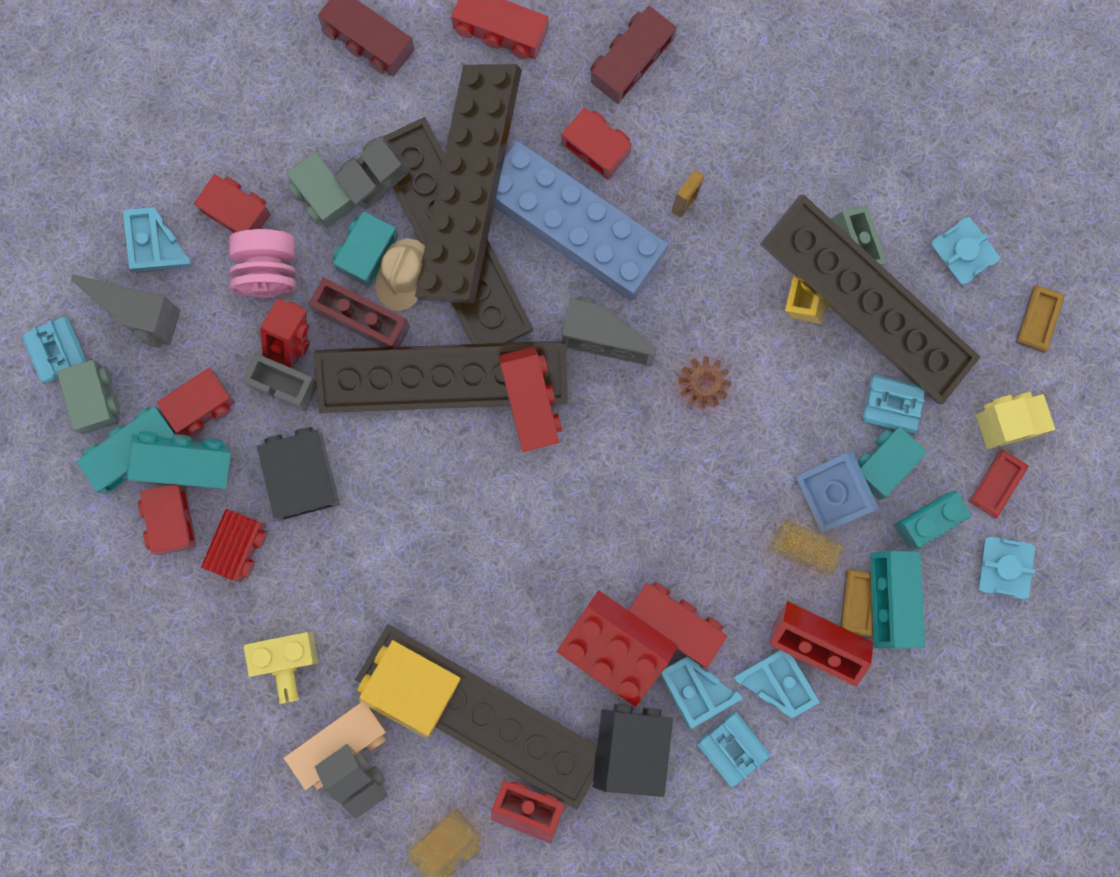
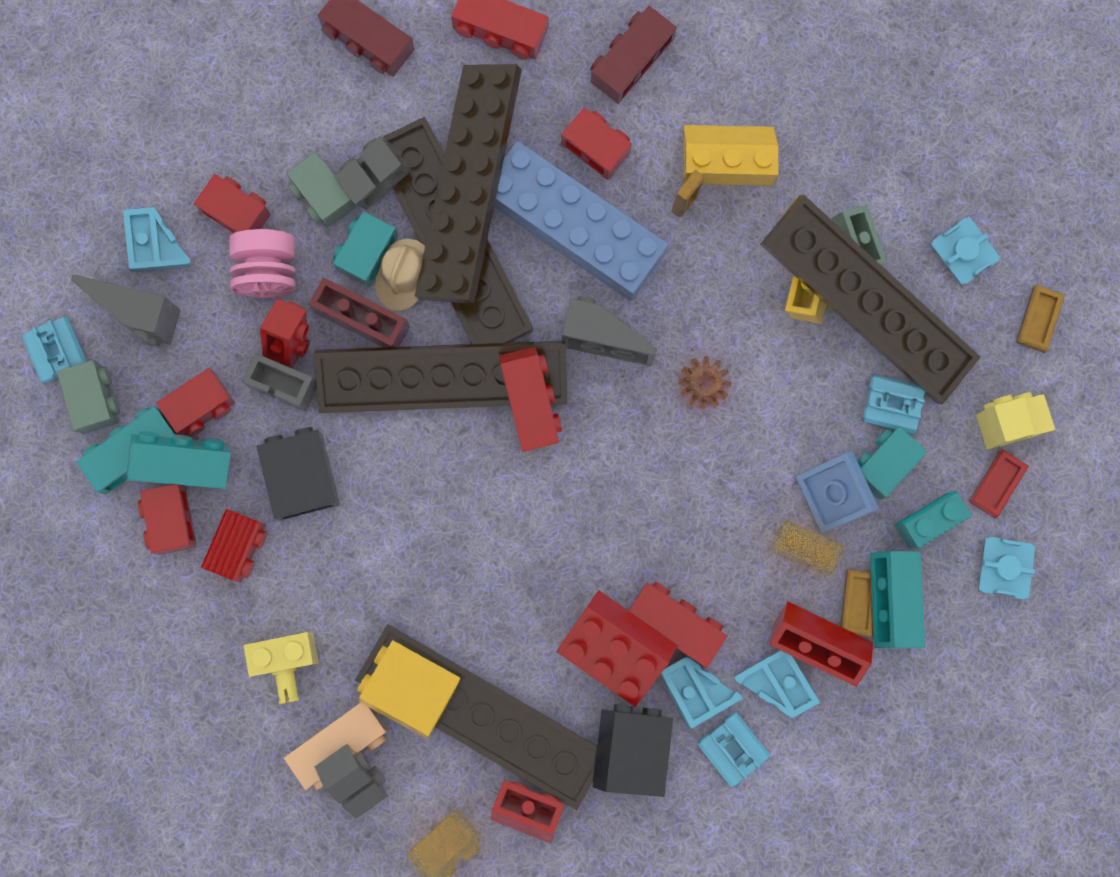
none -> yellow slope [683,125,778,186]

